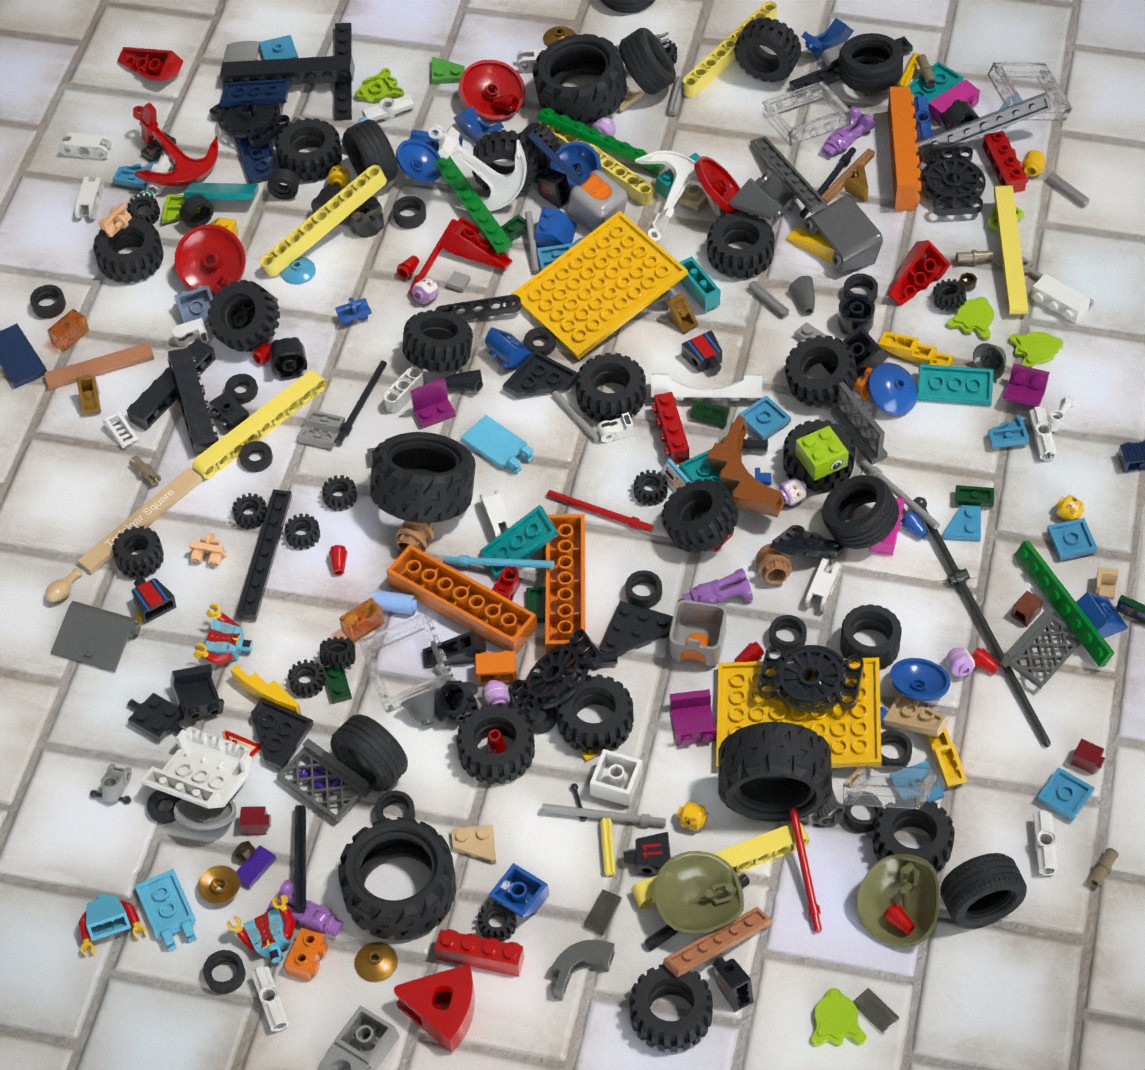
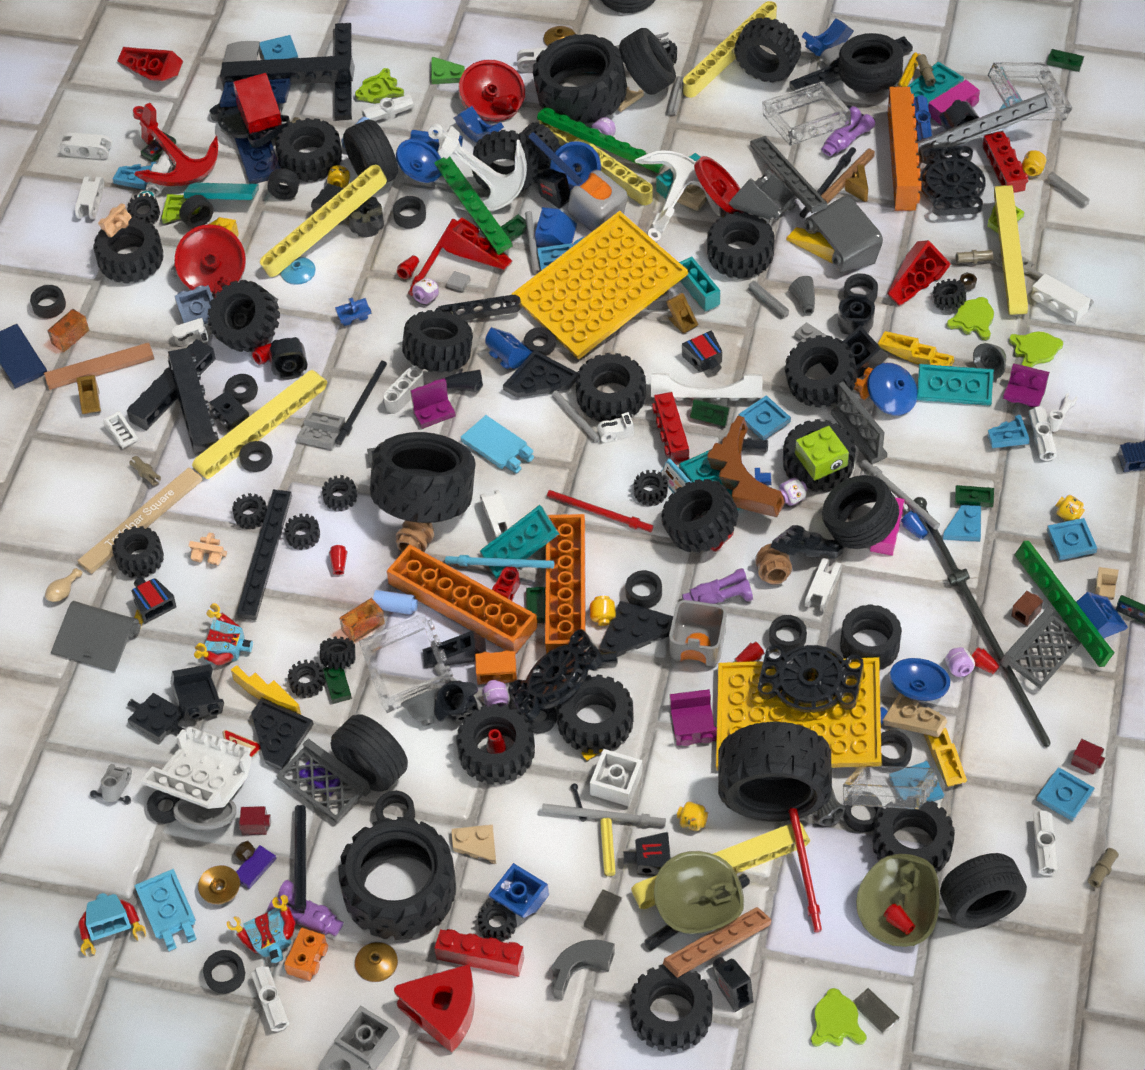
none -> red slope [233,73,282,134]
none -> yellow head [590,596,616,626]
none -> dark green plate [1047,49,1084,72]

